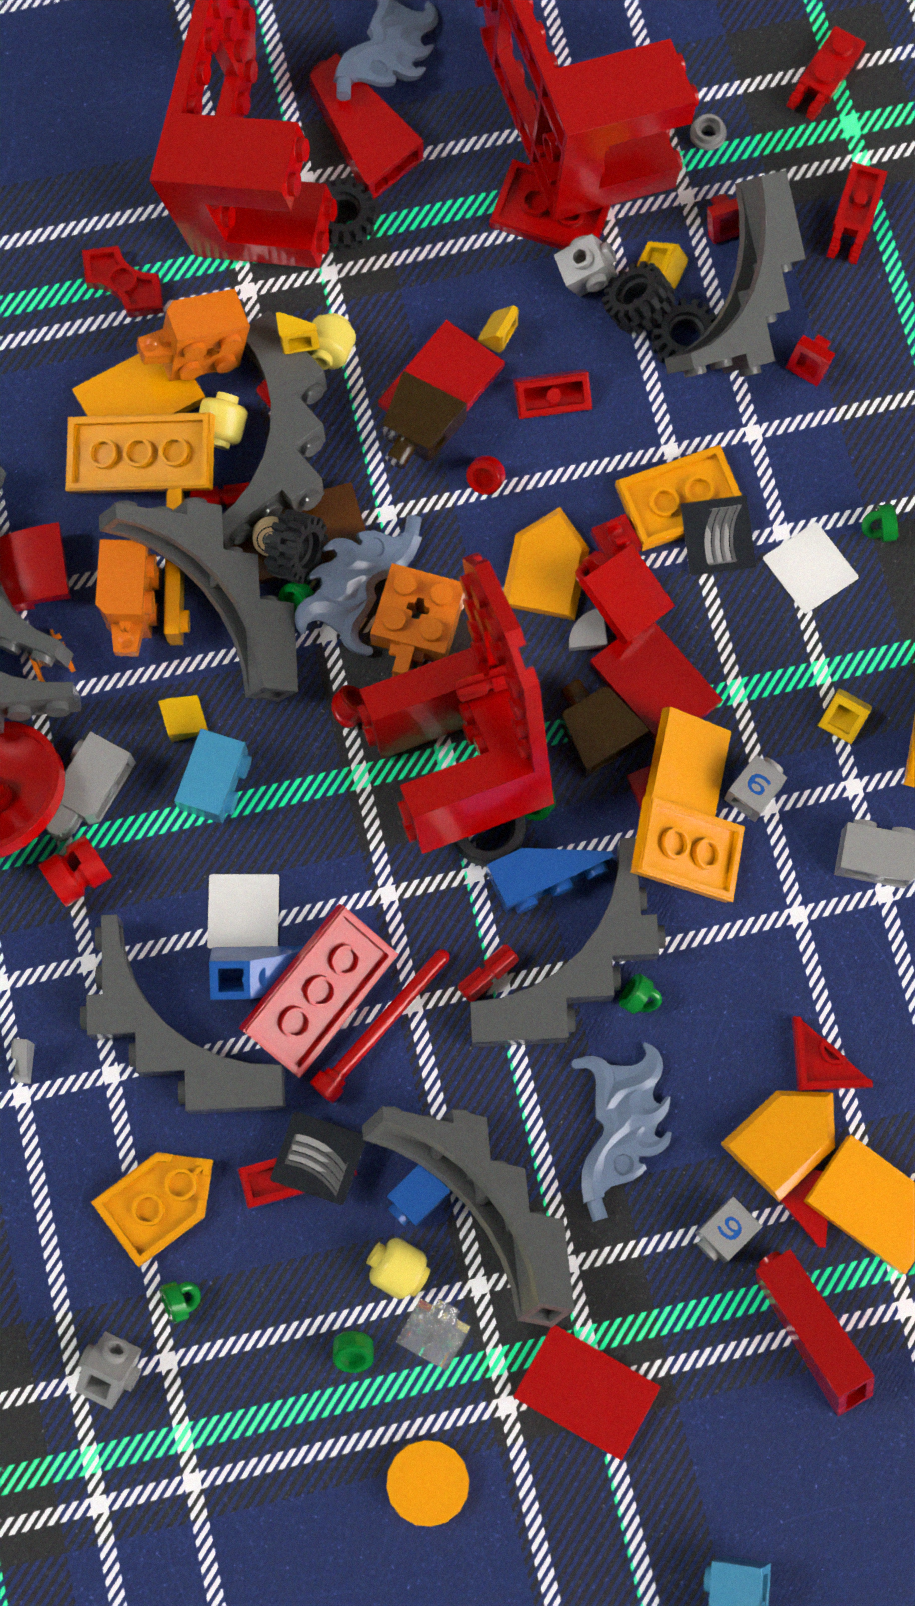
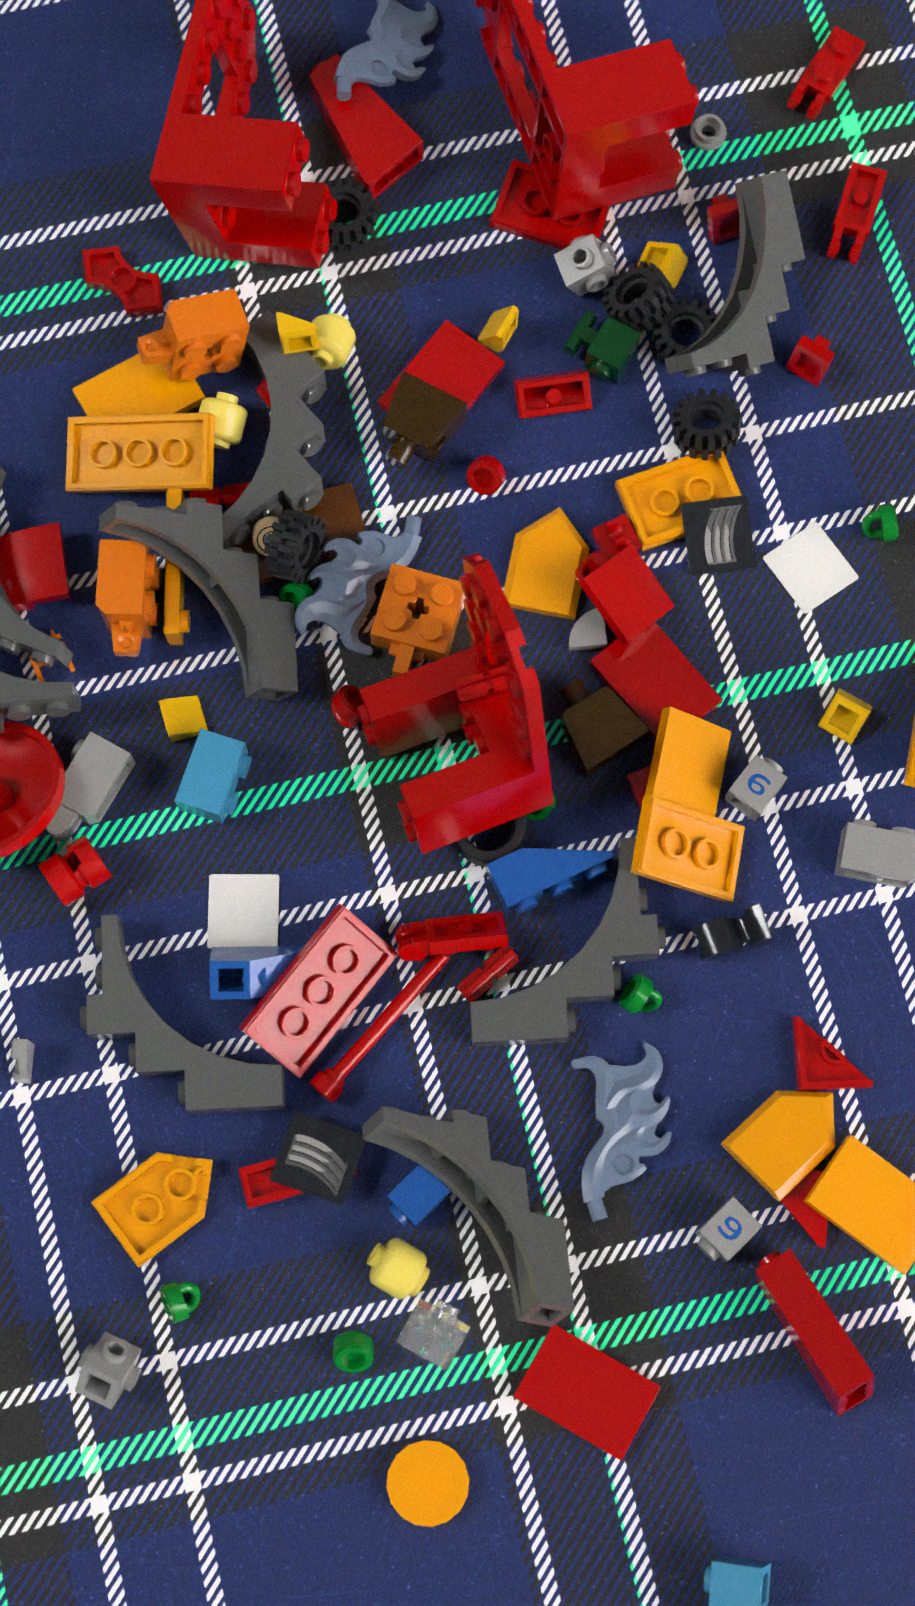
none -> red hinge [395,911,509,962]
none -> dark green brick [563,311,641,385]
none -> black tyre [672,388,741,461]
none -> black leg [692,903,772,960]

